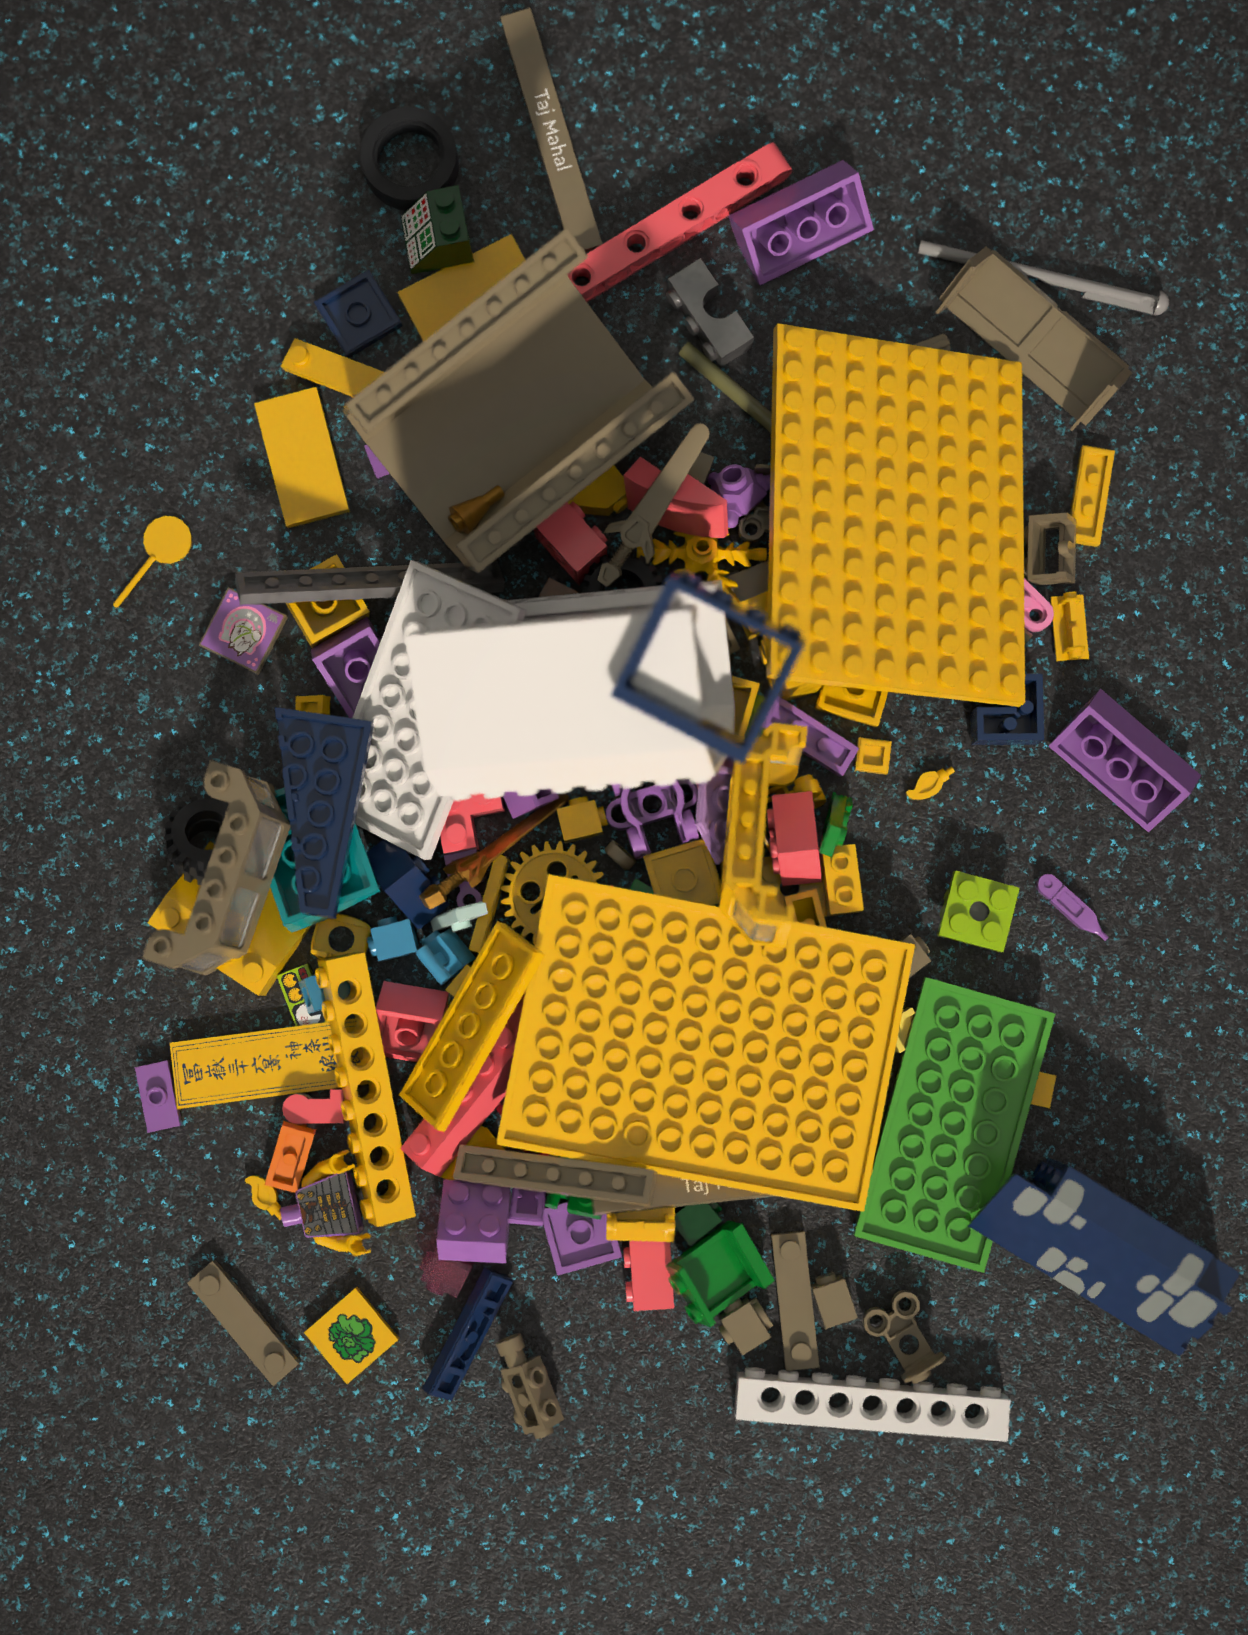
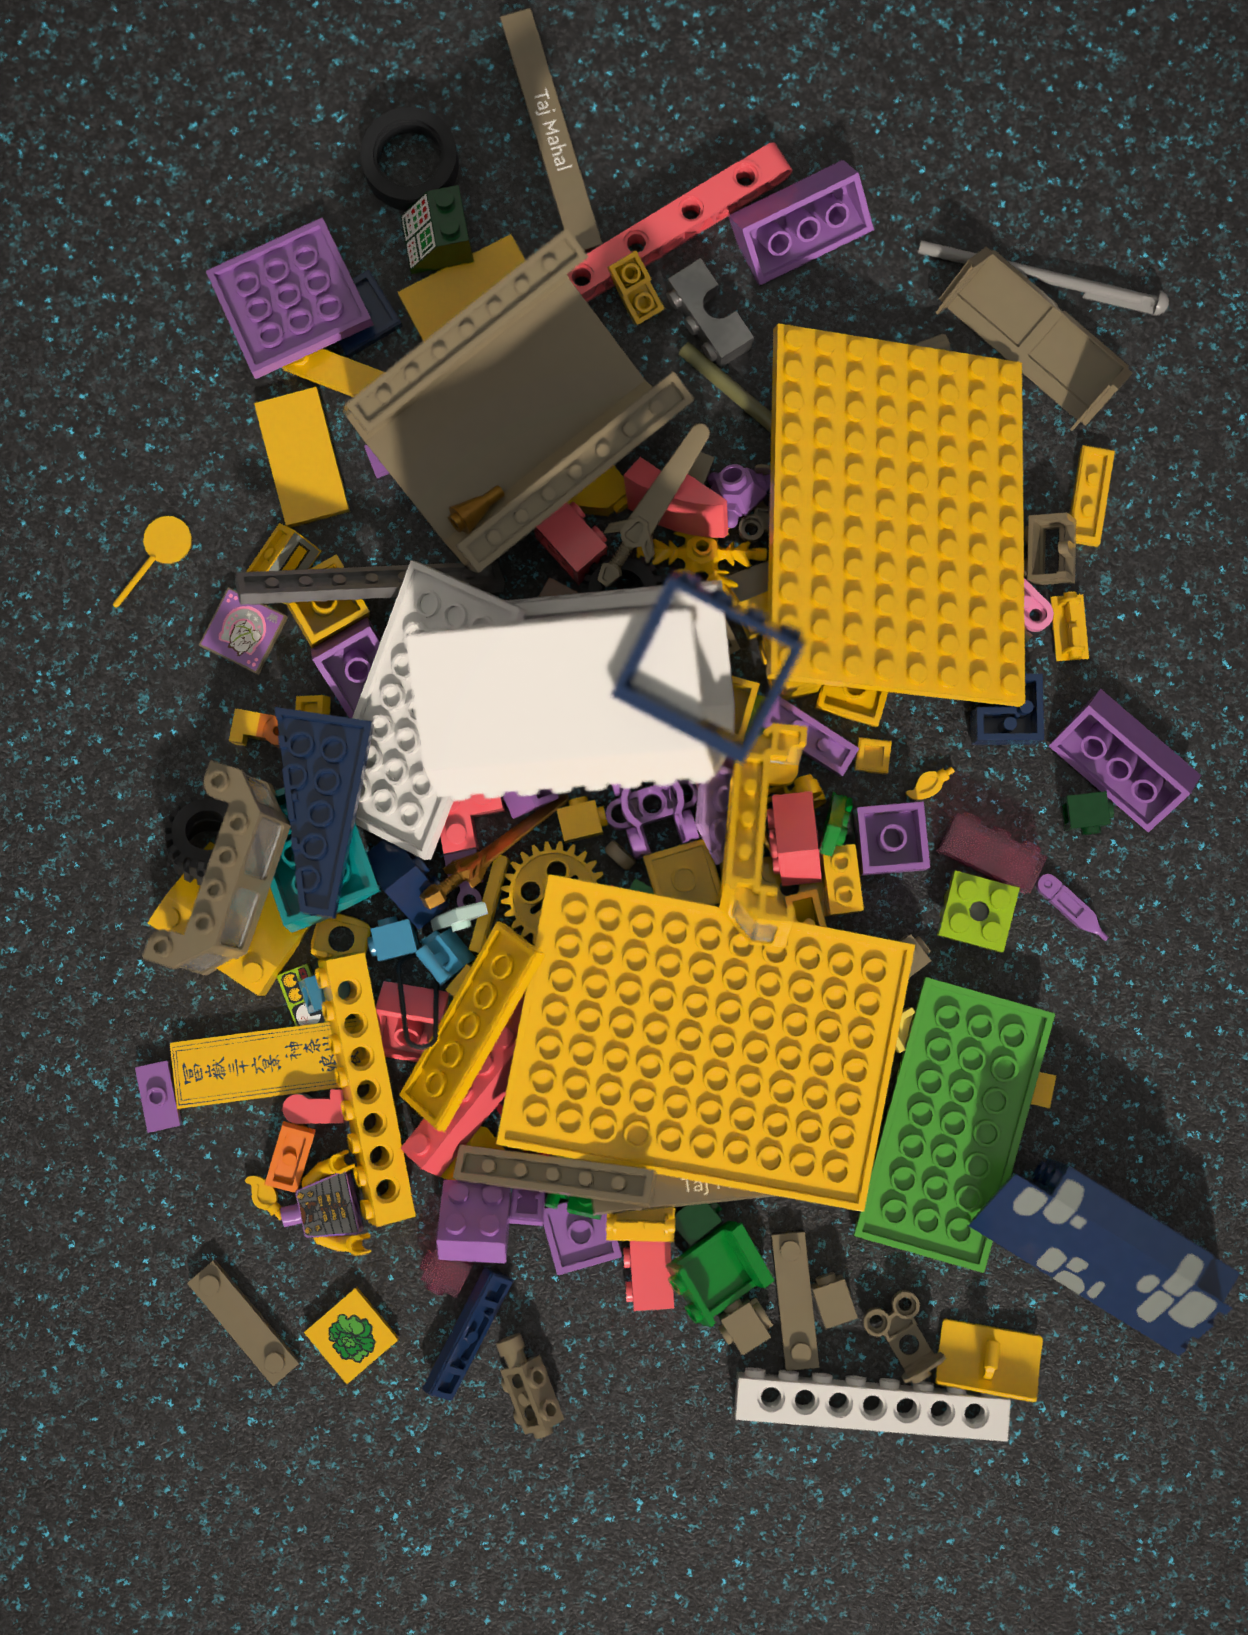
none -> medium lavender plate [206,217,374,379]
none -> leg [229,708,279,748]
none -> panel [246,523,321,604]
none -> black piece [396,953,439,1050]
none -> yellow slope [607,250,665,325]
none -> medium lavender brick [853,802,930,876]
none -> yellow shield [935,1319,1043,1402]
none -> clear pink brick [936,811,1047,894]
none -> dark green brick [1060,791,1114,835]

